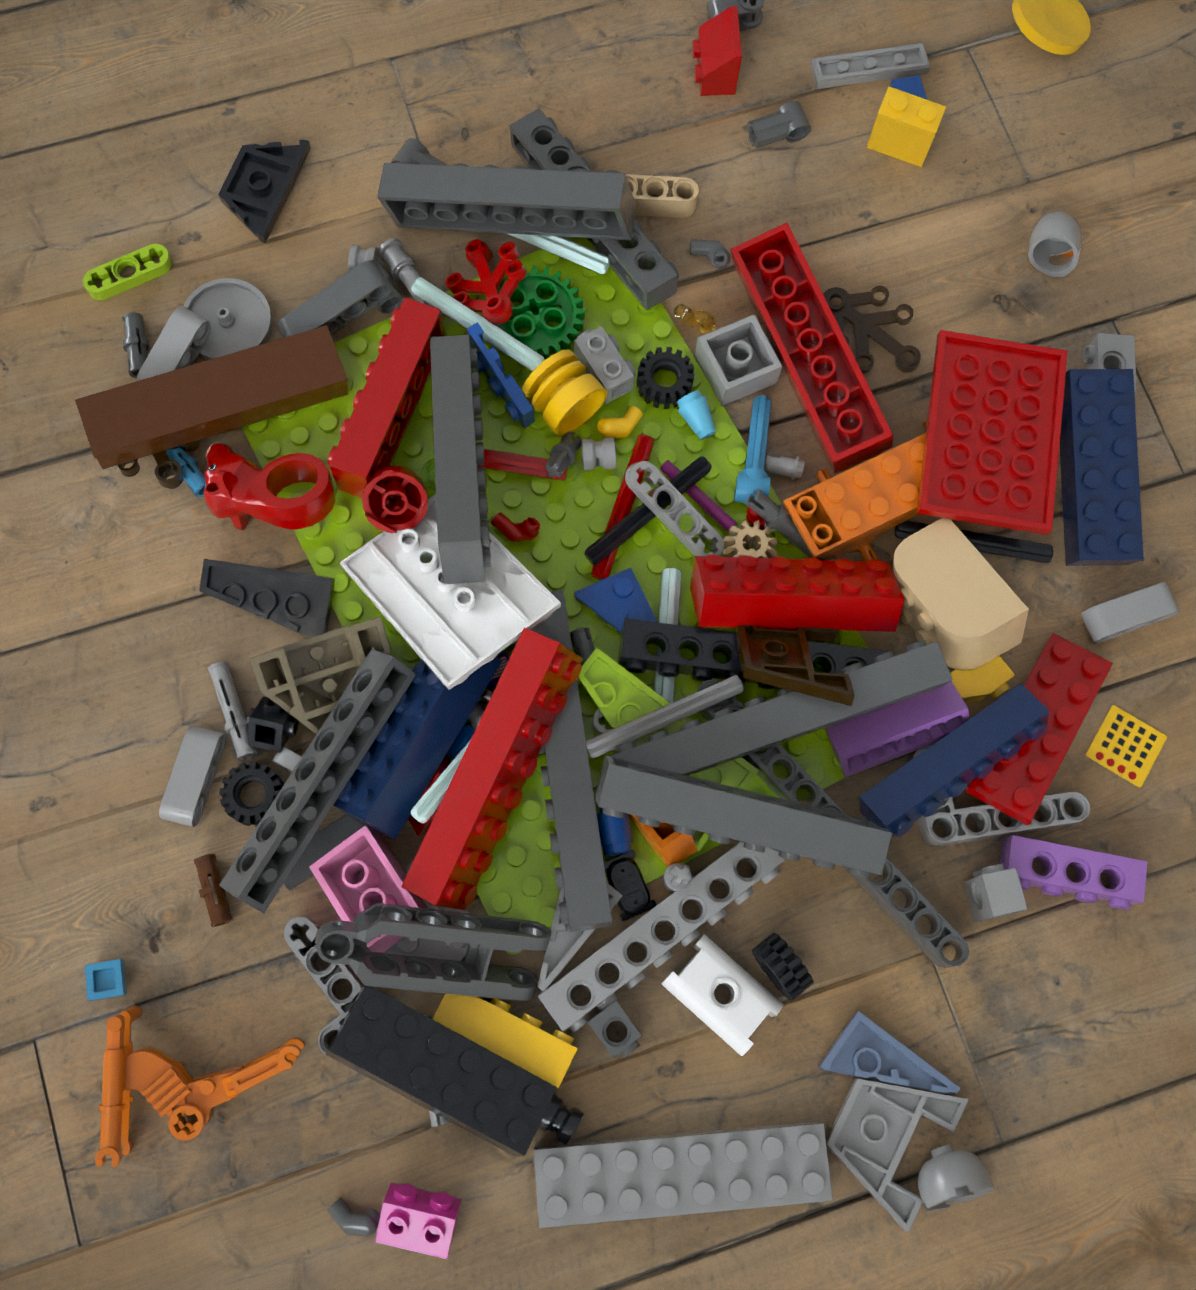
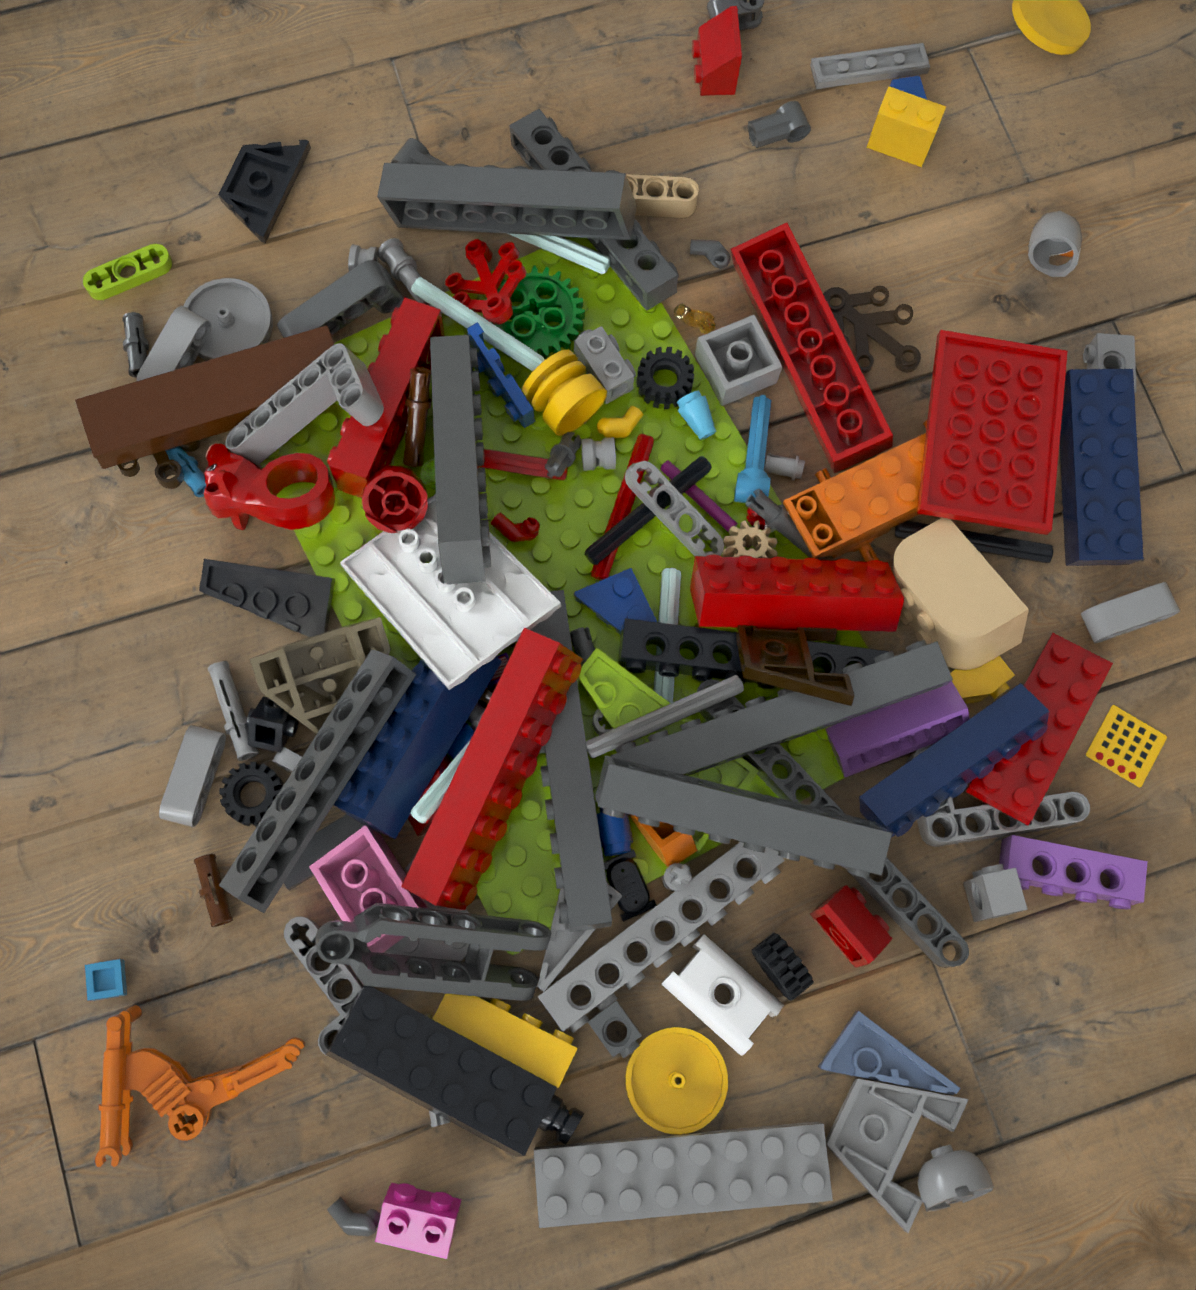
none -> light grey beam [225,343,384,465]
none -> reddish brown pin [403,367,431,467]
none -> yellow piece [625,1027,728,1135]
none -> red slope [810,885,893,968]

